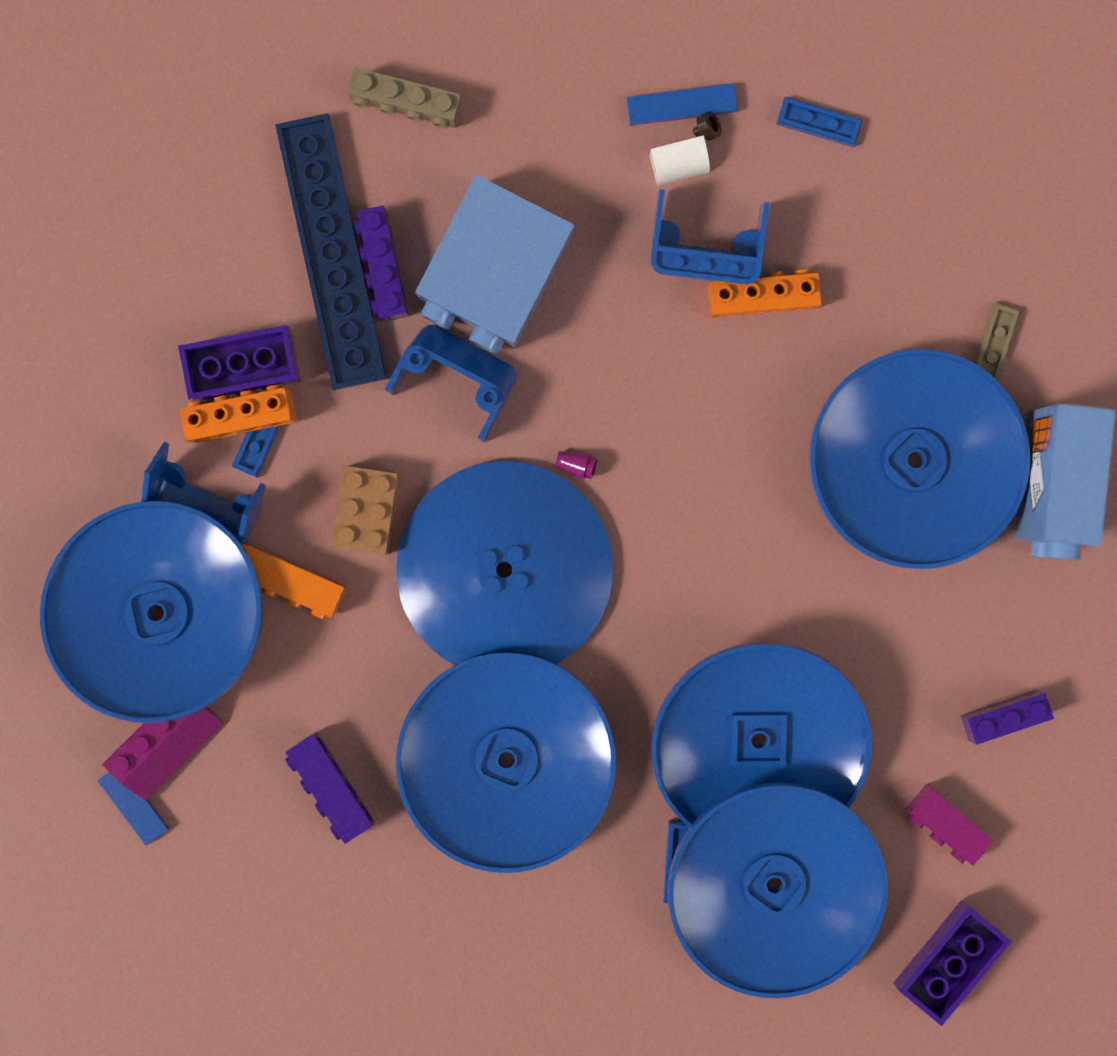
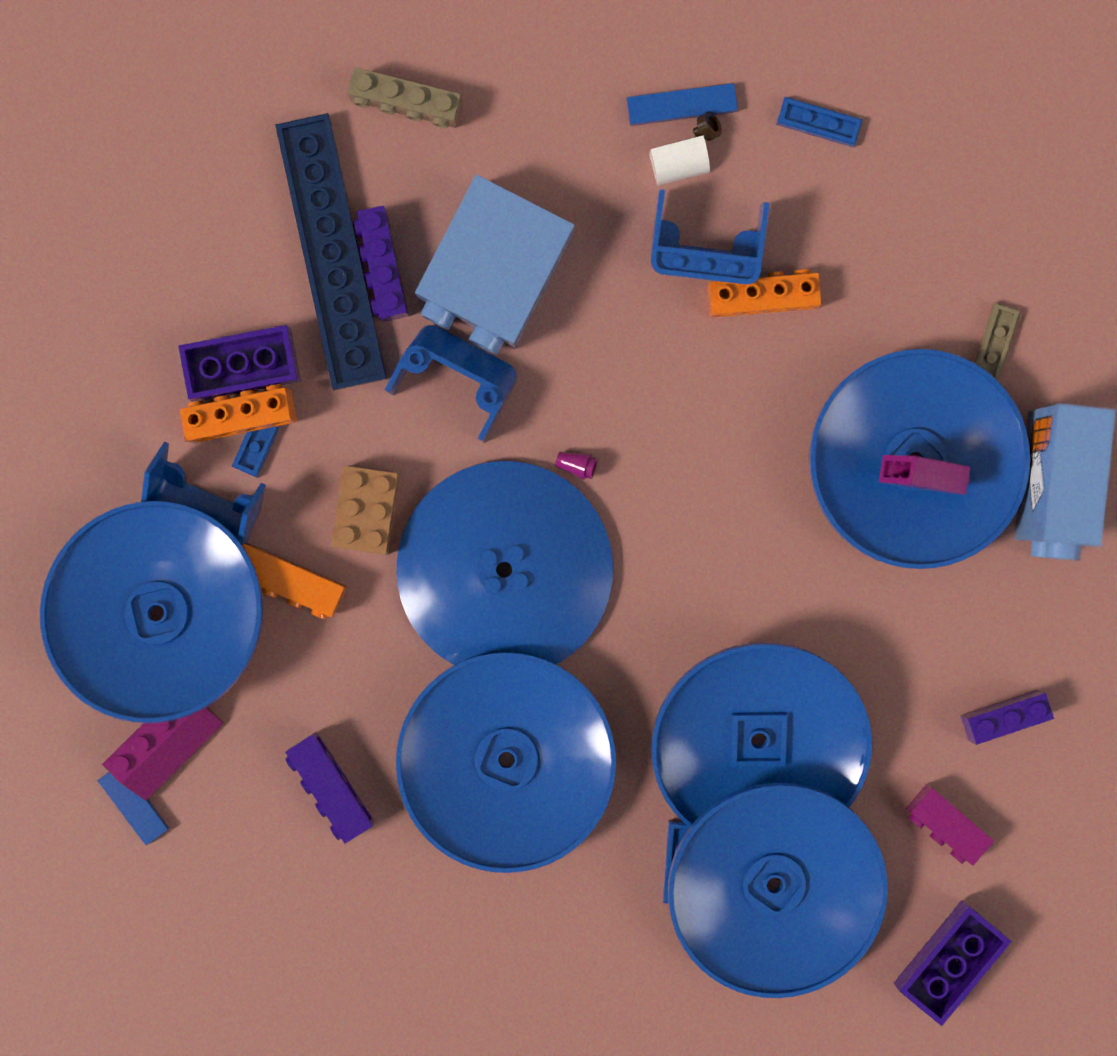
none -> magenta slope [879,455,970,495]

